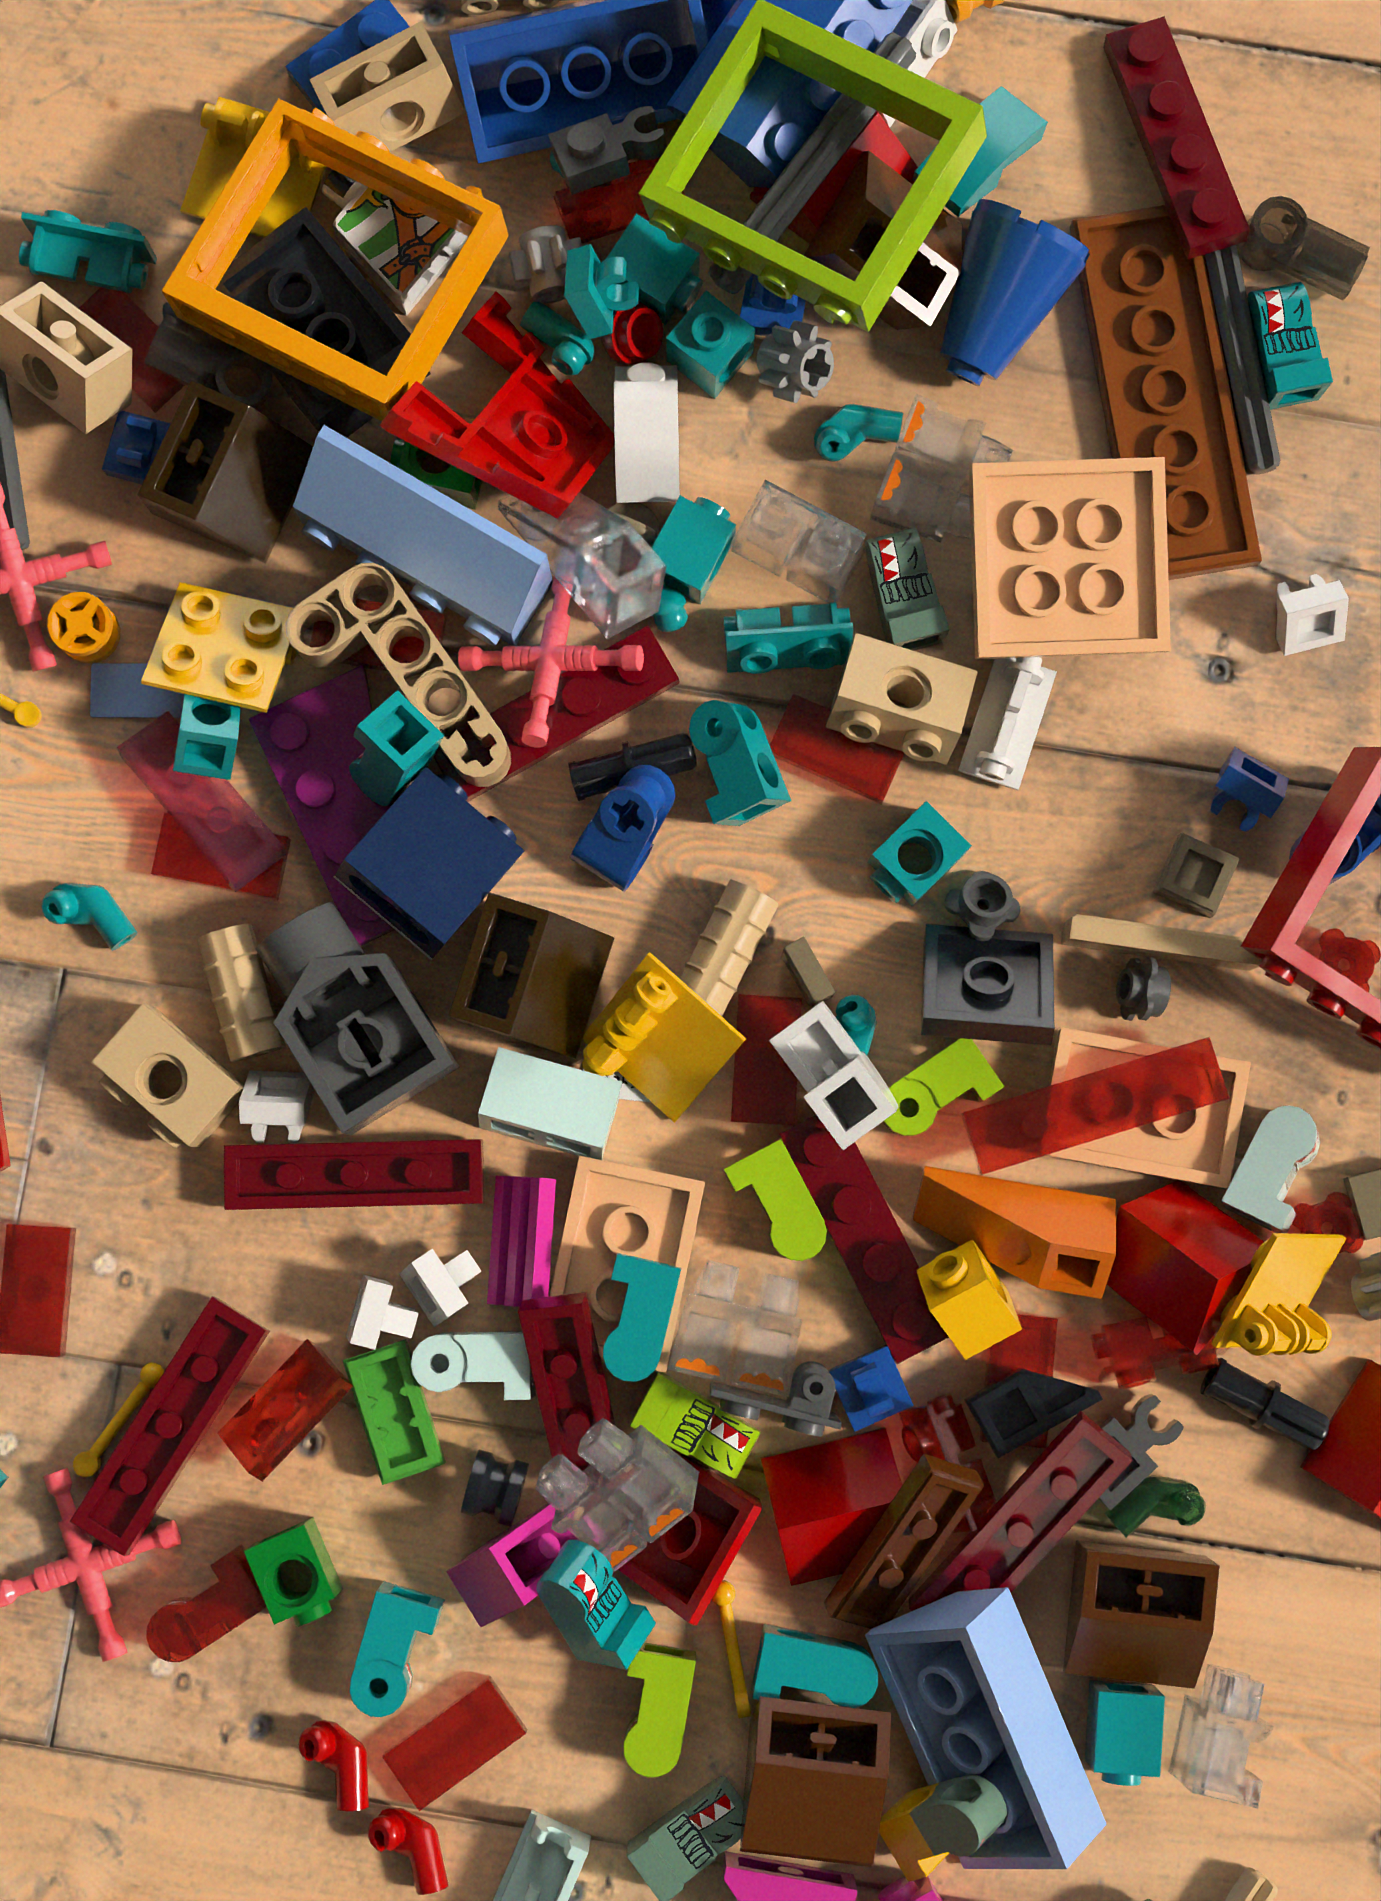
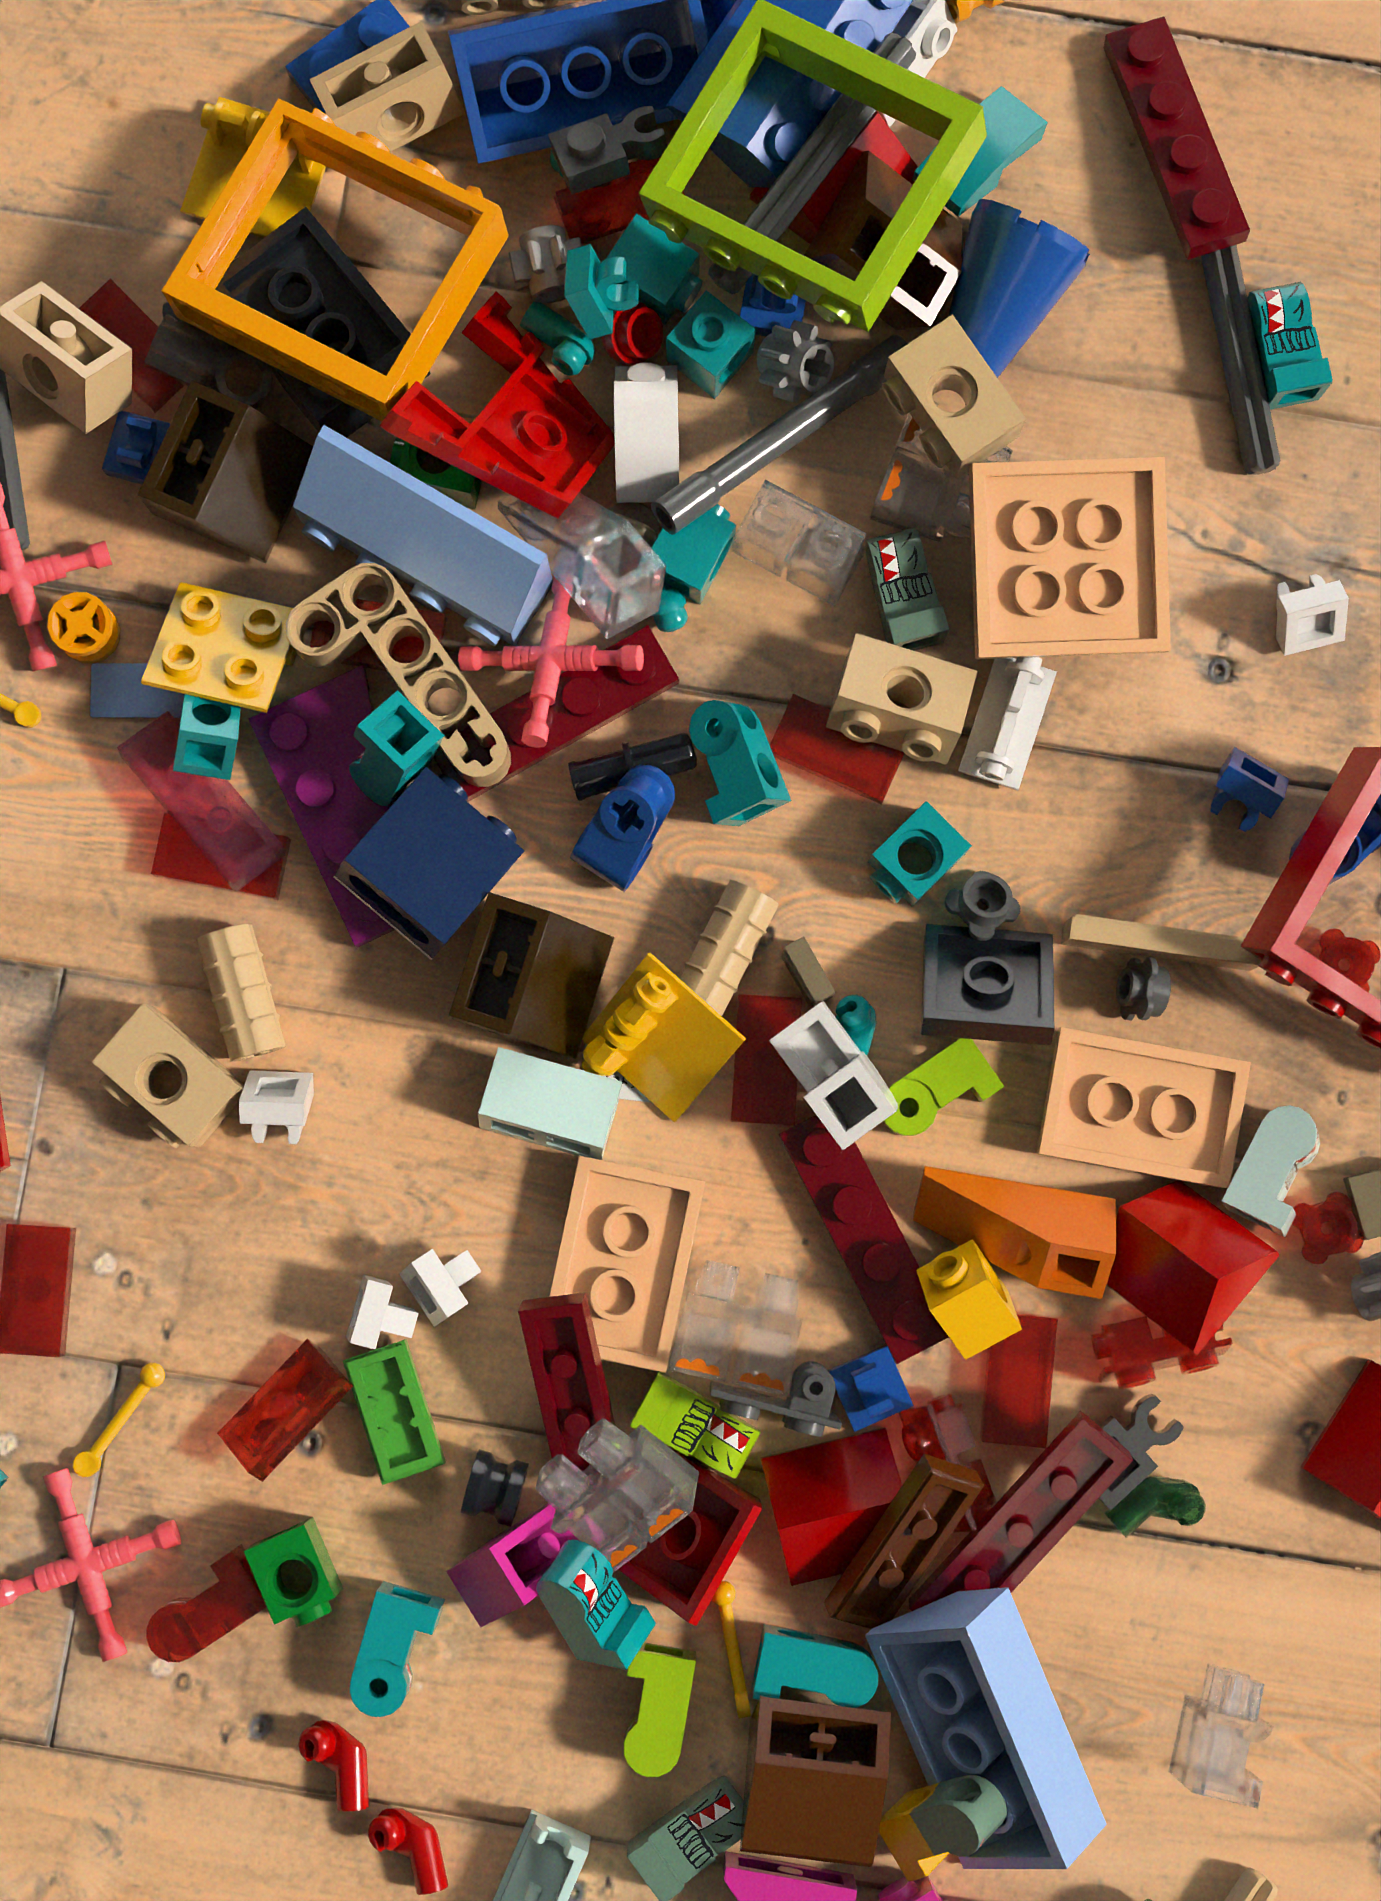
teal hinge [19,210,157,293] -> none
teal arm [41,883,138,951] -> none
dark red plate [69,1296,270,1556] -> none
dark red plate [224,1139,484,1210] -> none
dark grey brick [256,902,460,1135] -> none
torso [322,170,468,316] -> none
clear red tile [382,1676,528,1811] -> none
light aqua leg [411,1331,536,1400] -> none
dark pink tile [487,1175,556,1307] -> none
teal leg [603,1253,681,1382] -> none
teal hinge [723,602,853,674] -> none
lime leg [723,1139,827,1261] -> none
teal arm [814,404,903,462] -> none
clear red tile [961,1037,1230,1175] -> none
black tile [964,1368,1103,1458] -> none
reddish brown slope [1063,1540,1220,1689] -> none
dark orange tile [1070,205,1262,580] -> none
teal brick [1085,1680,1165,1786] -> none
dark tan tile [1153,833,1240,918] -> none
black axle [1200,1357,1330,1450] -> none
yellow hinge [1211,1233,1347,1356] -> none
clear smoke piece [1237,196,1370,301] -> none
none -> dark grey piece [651,334,908,535]
none -> tan brick [883,314,1026,479]

